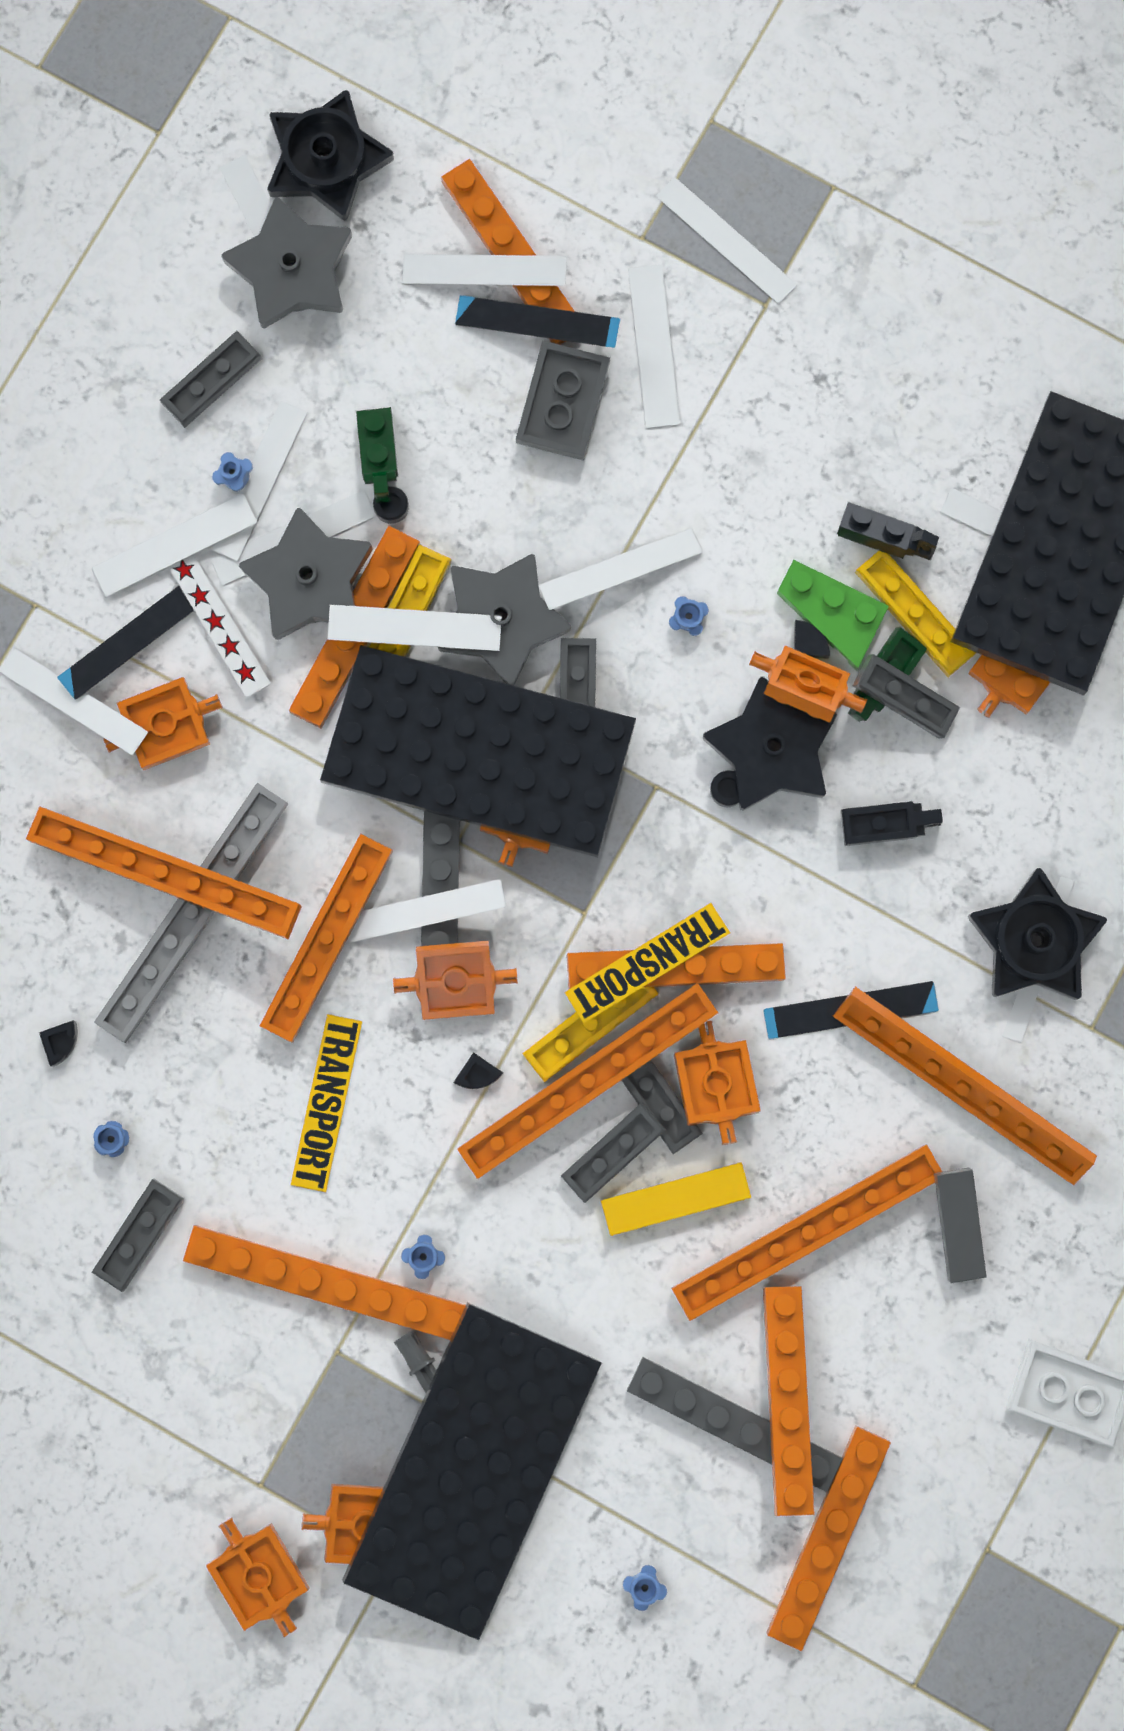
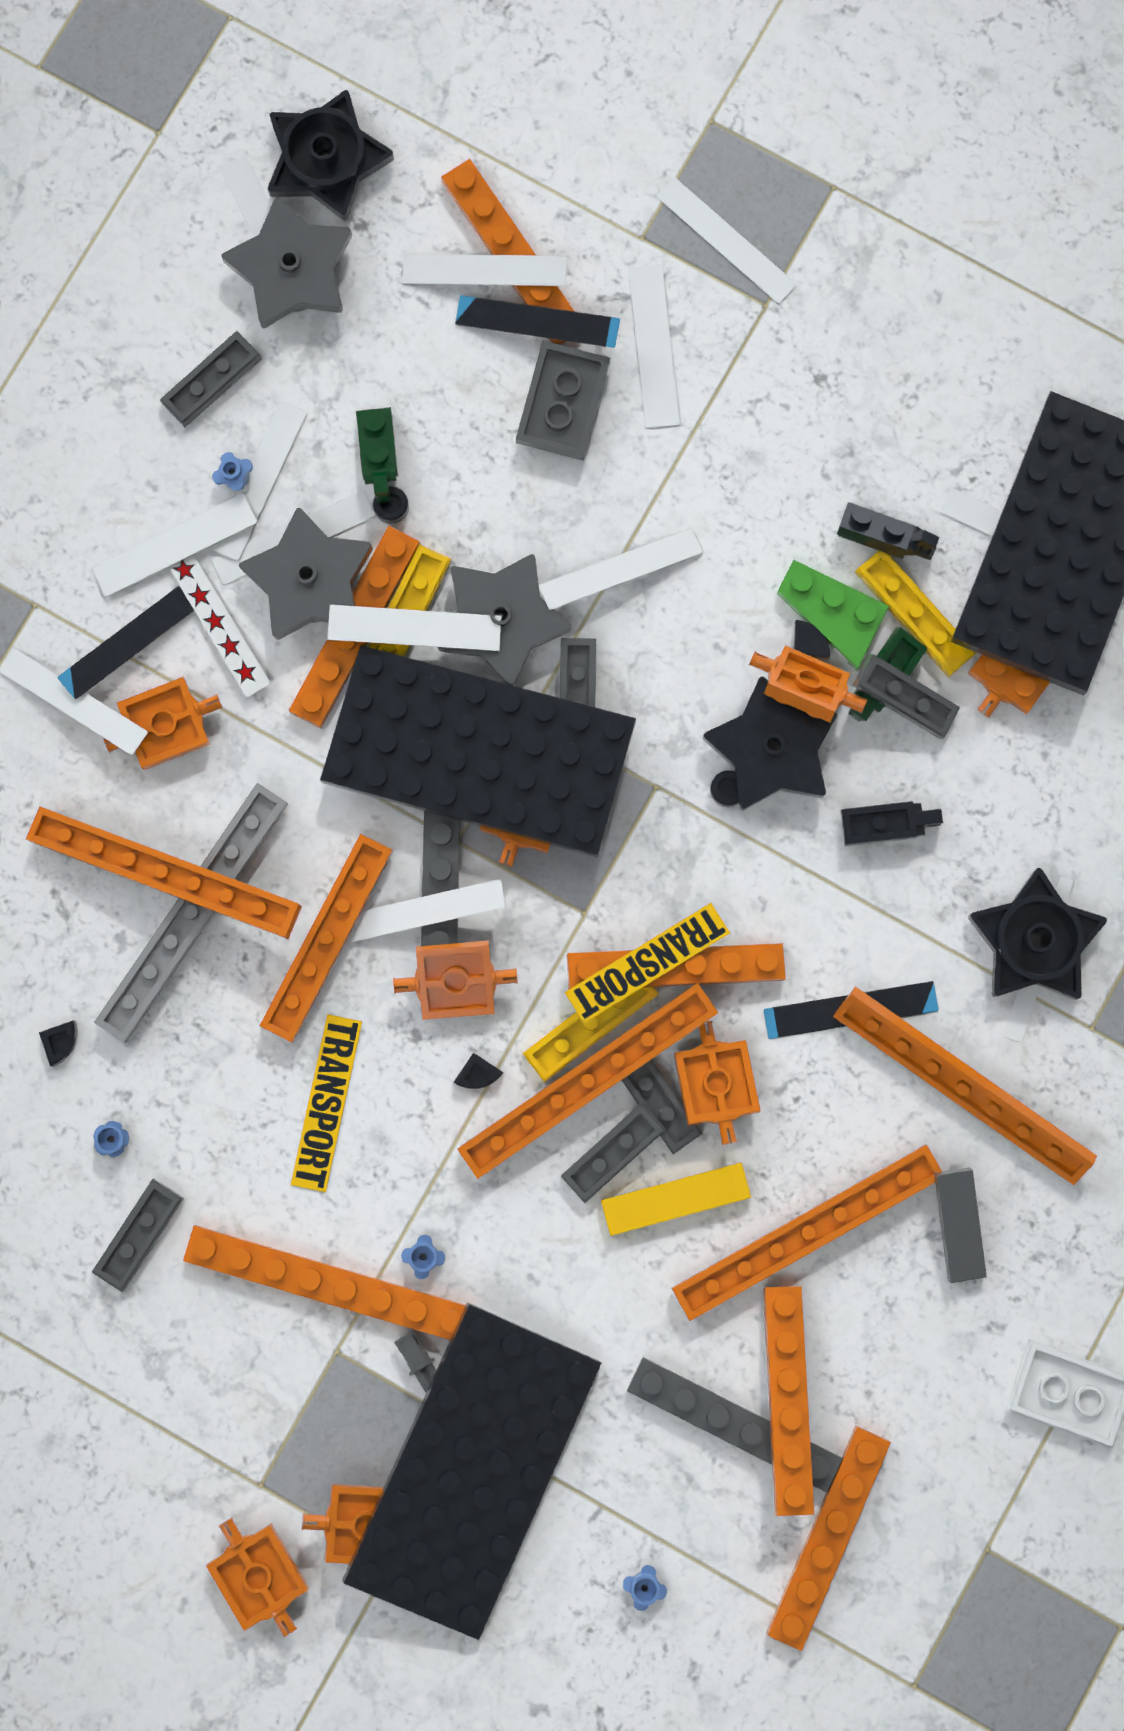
medium blue plate [669,596,709,636] -> none

